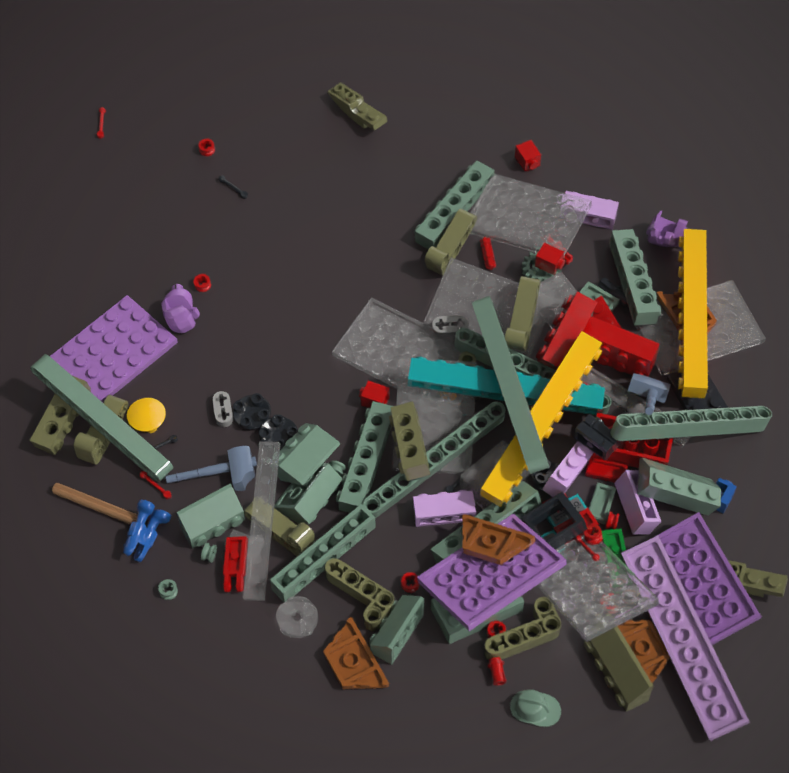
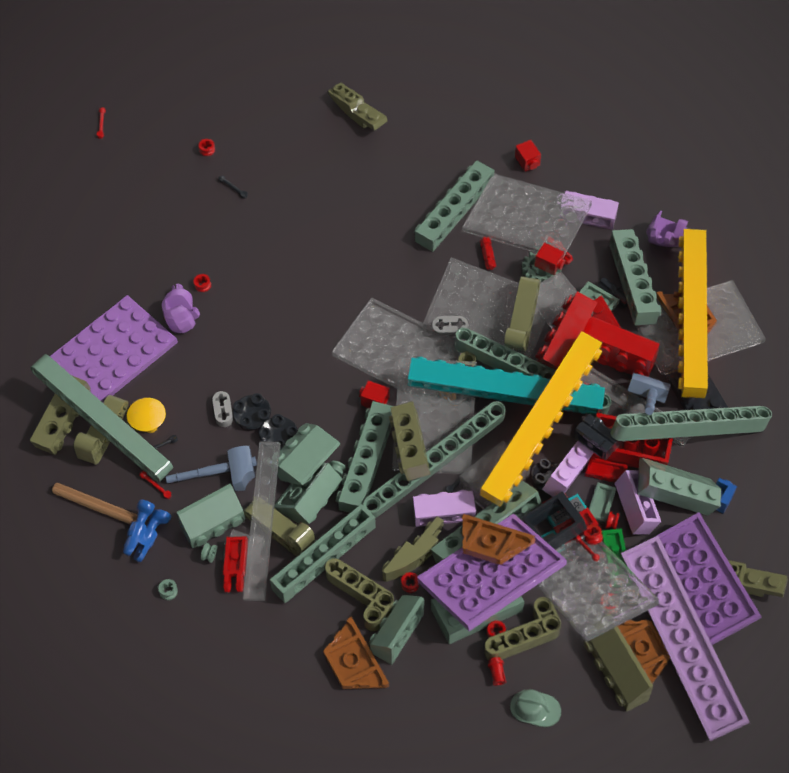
clear plate [276,596,318,638] -> none
olive beam [425,209,477,276] -> none
sand green beam [472,296,549,474] -> none
none -> olive slope [382,516,444,582]

